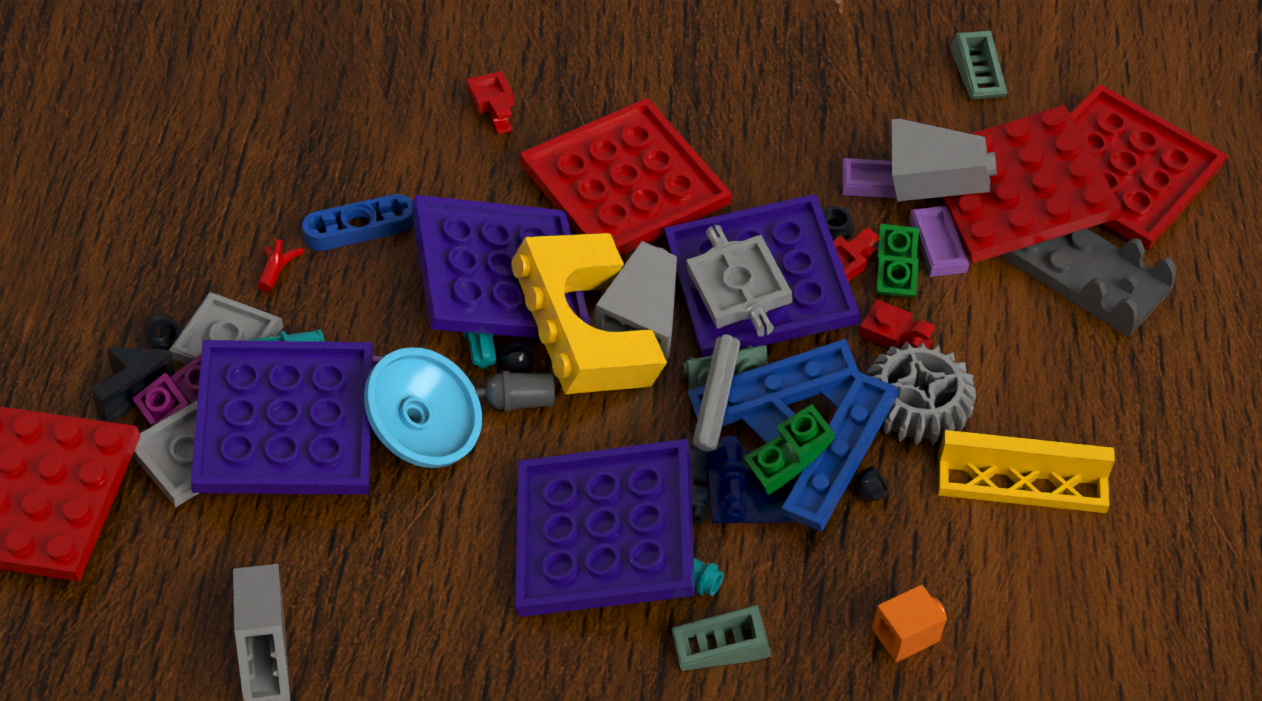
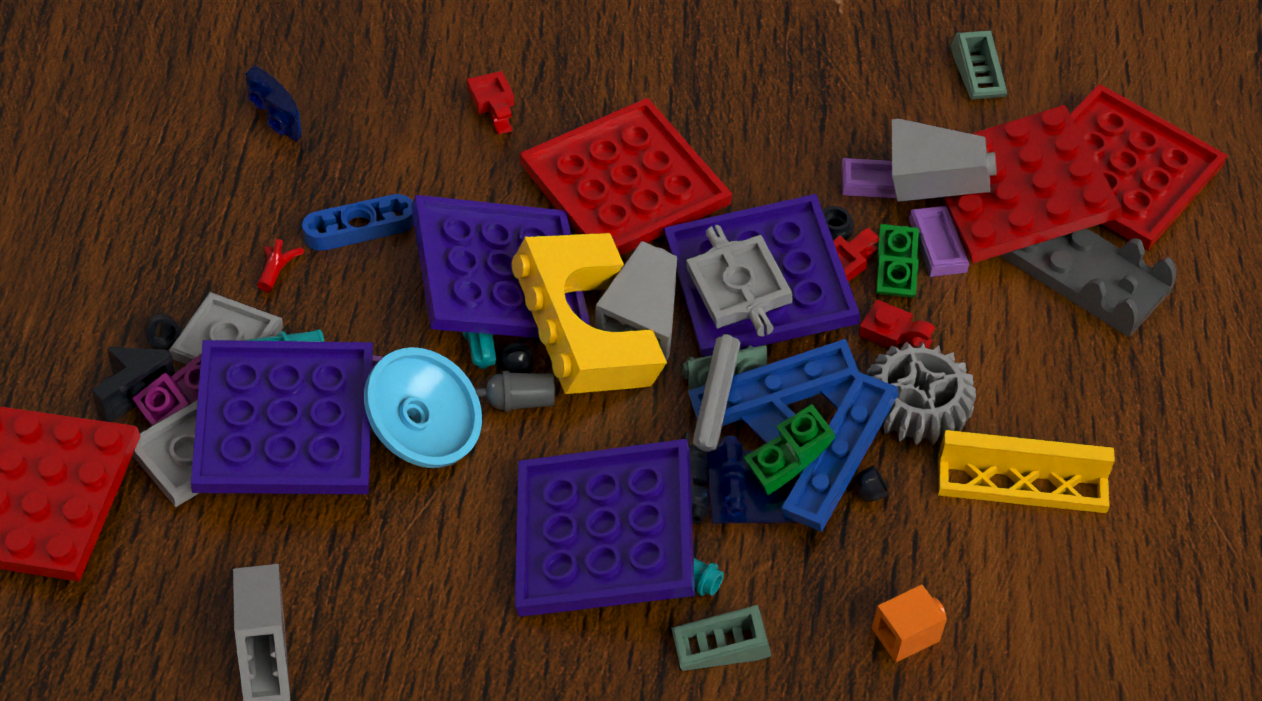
none -> clear blue slope [245,65,302,142]

